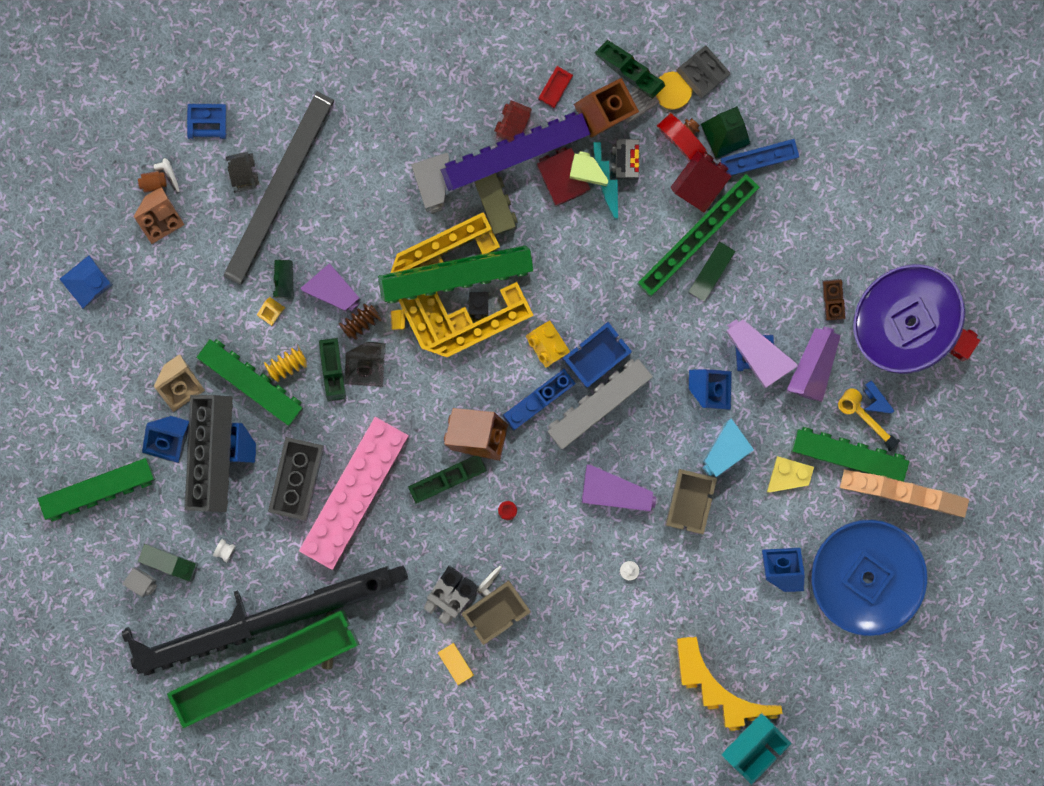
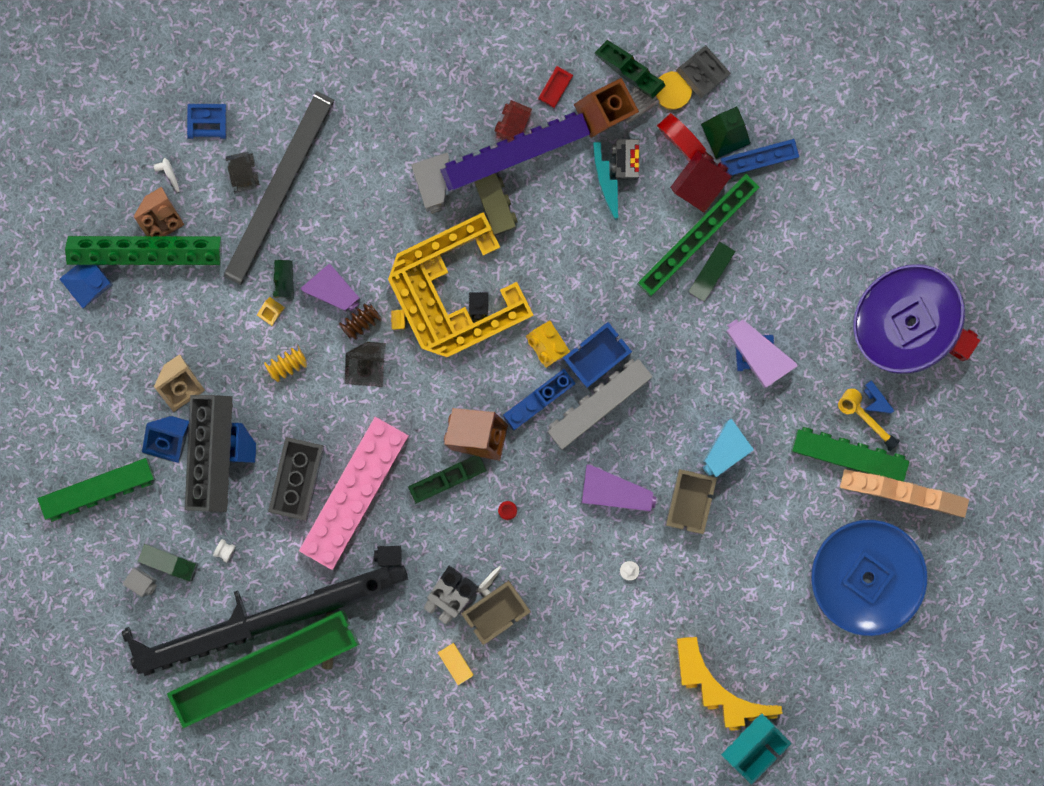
dark orange brick [138,171,167,193] -> none
green brick [196,339,303,427] -> none
dark green slope [319,338,347,402] -> none
green brick [378,245,533,304] -> none
dark red brick [537,147,591,207] -> none
yellowish green slope [570,152,608,186] -> none
dark orange plate [684,118,700,135] -> none
blue slope [689,369,732,410] -> none
blue slope [762,548,805,592] -> none
light yellow wing [767,456,814,492] -> none
medium lavender slope [787,327,841,402] -> none
reddish brown slope [822,279,846,320] -> none
none -> green brick [65,236,222,265]
none -> black brick [374,546,402,566]

